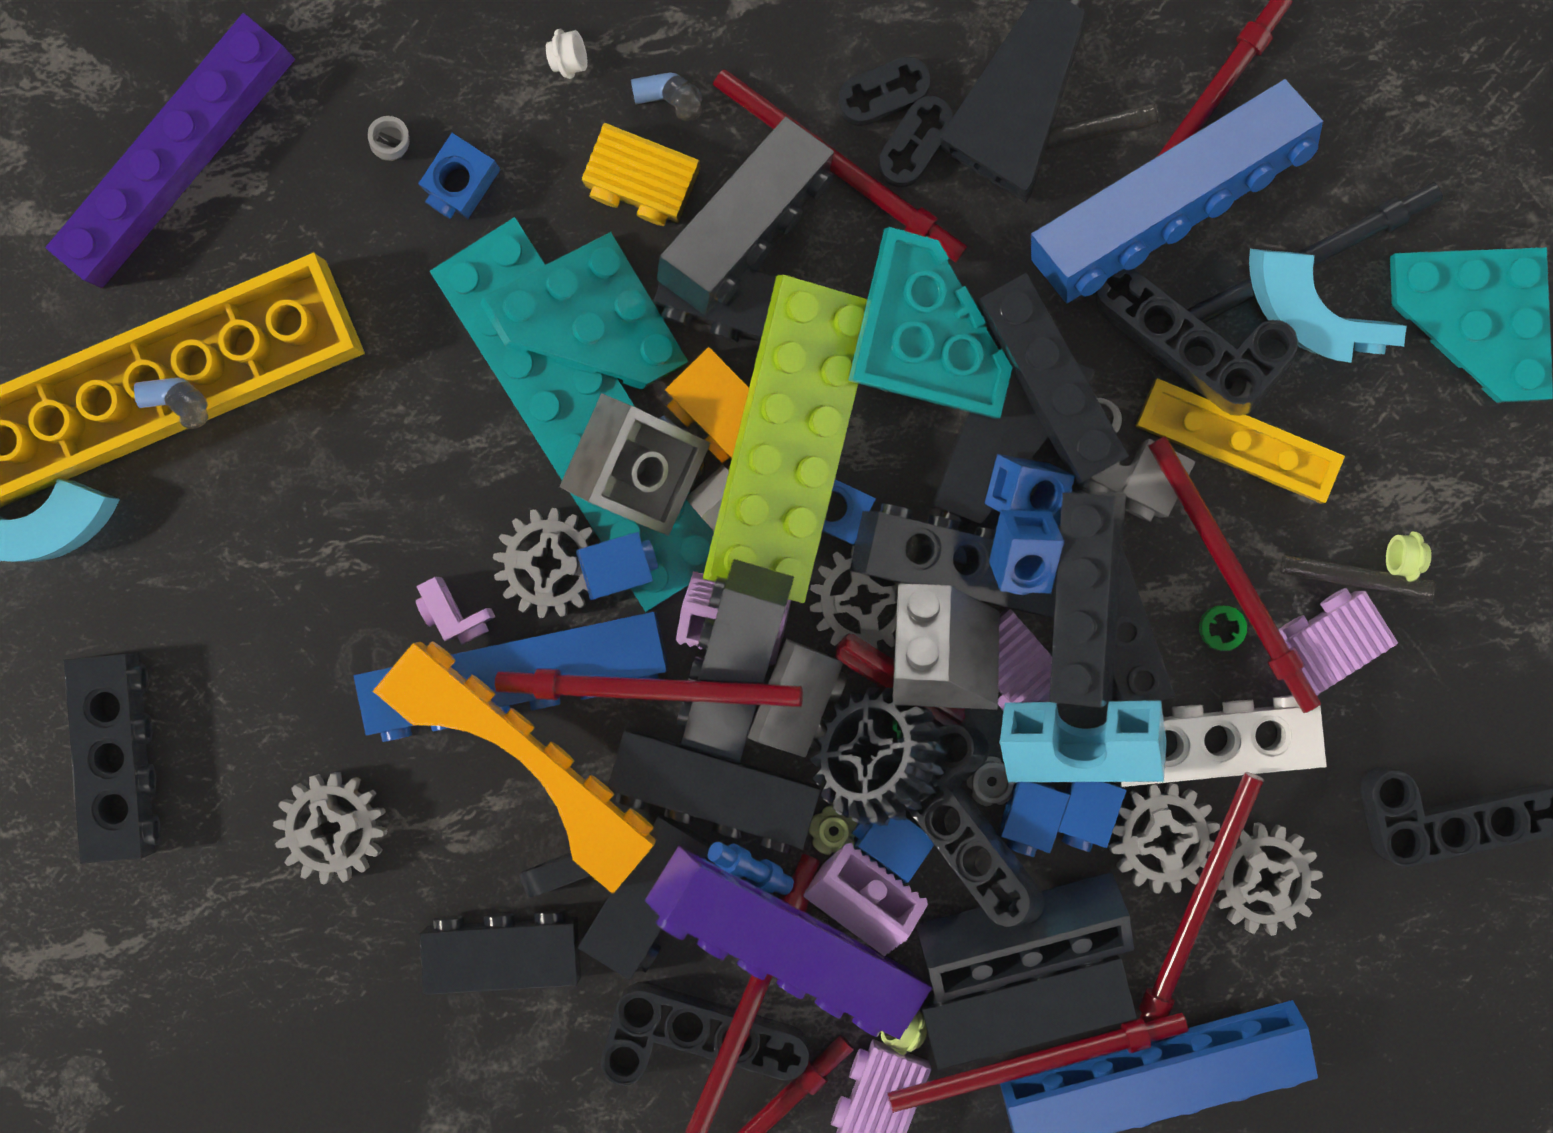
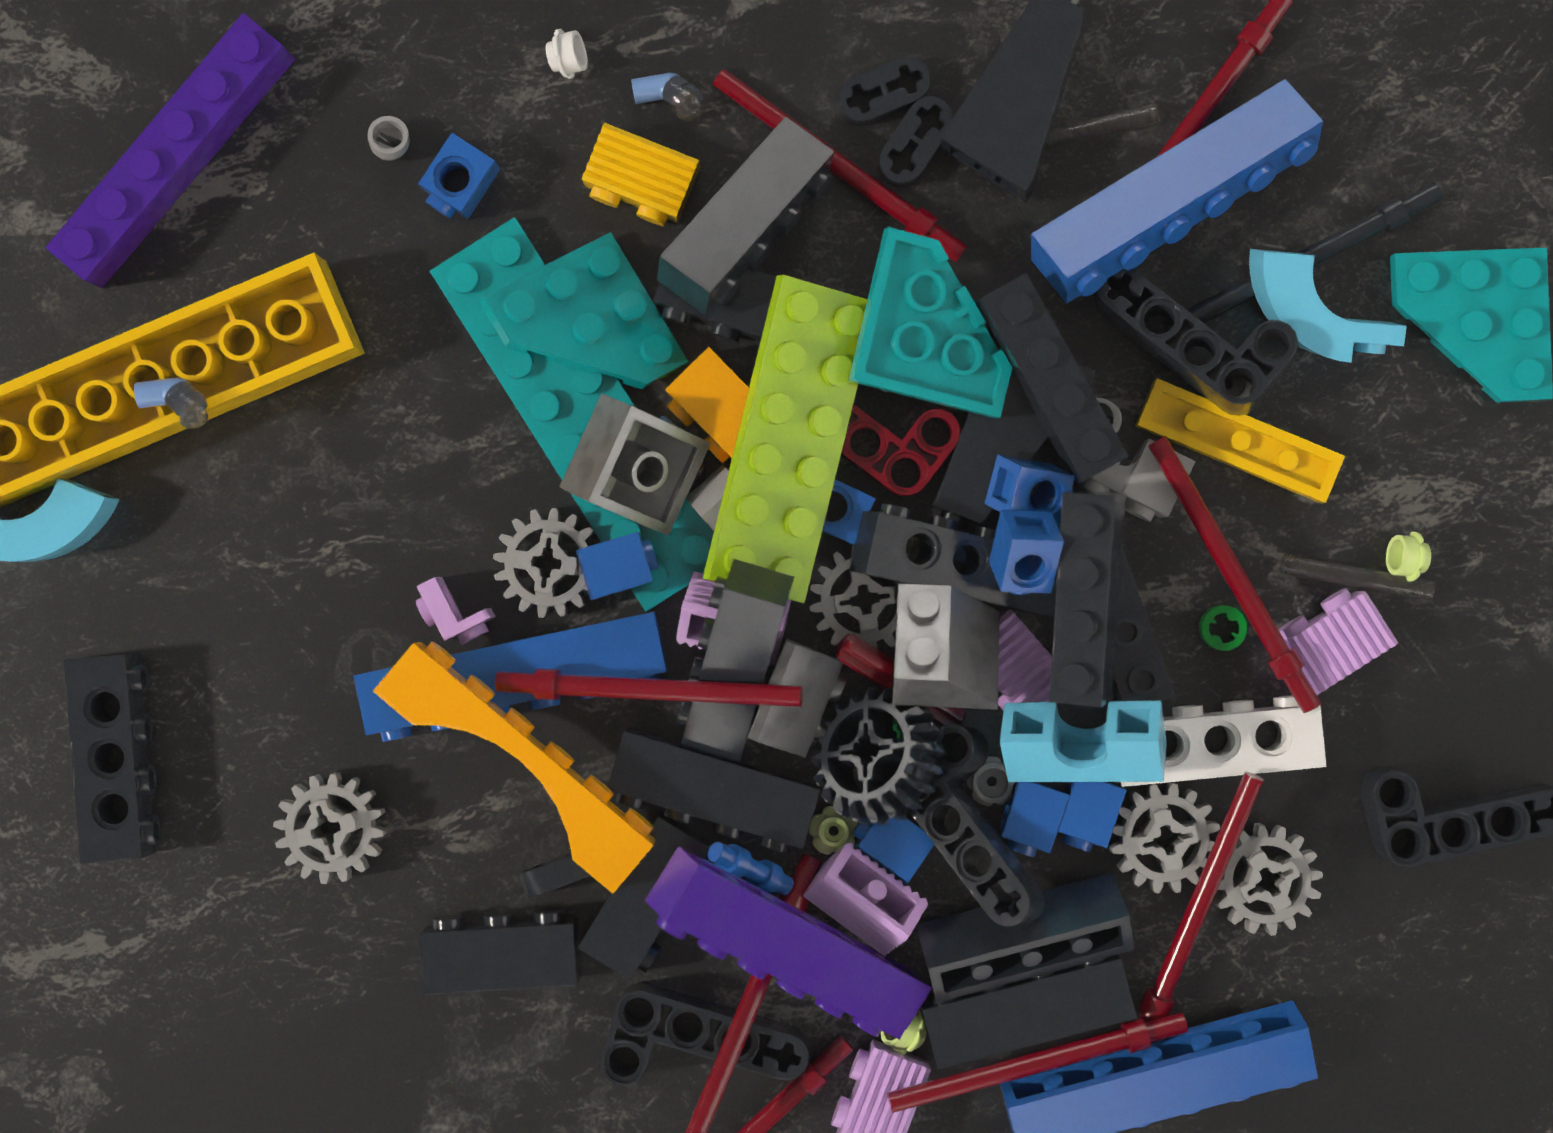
none -> dark red beam [841,404,960,497]

